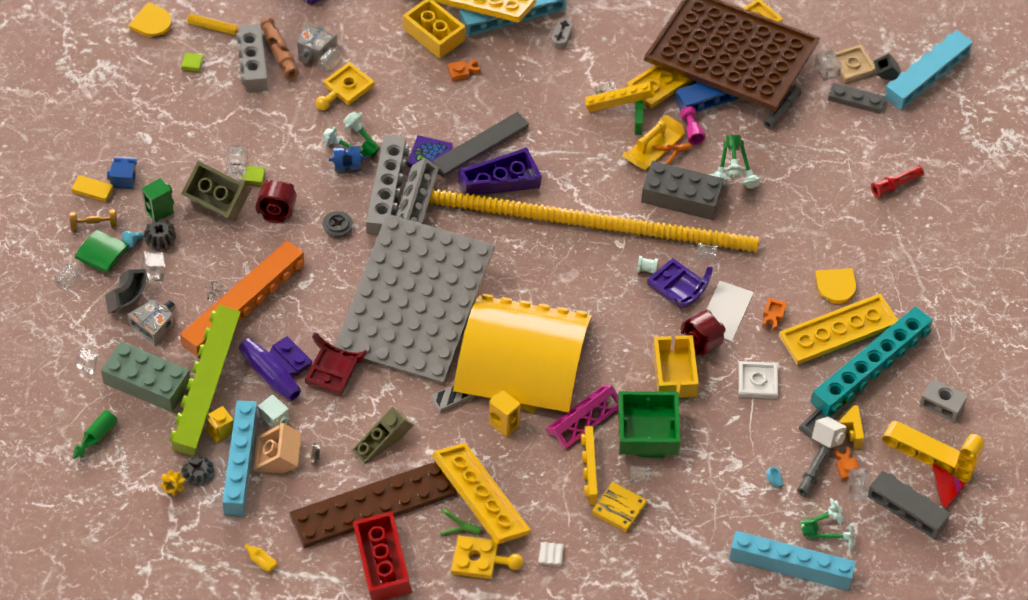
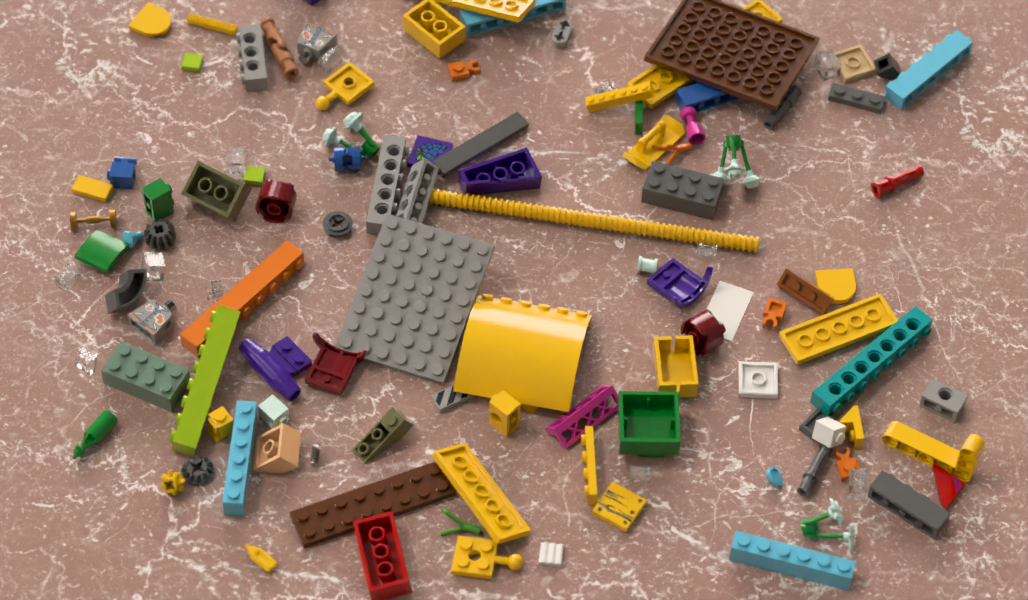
none -> dark orange plate [776,268,835,315]

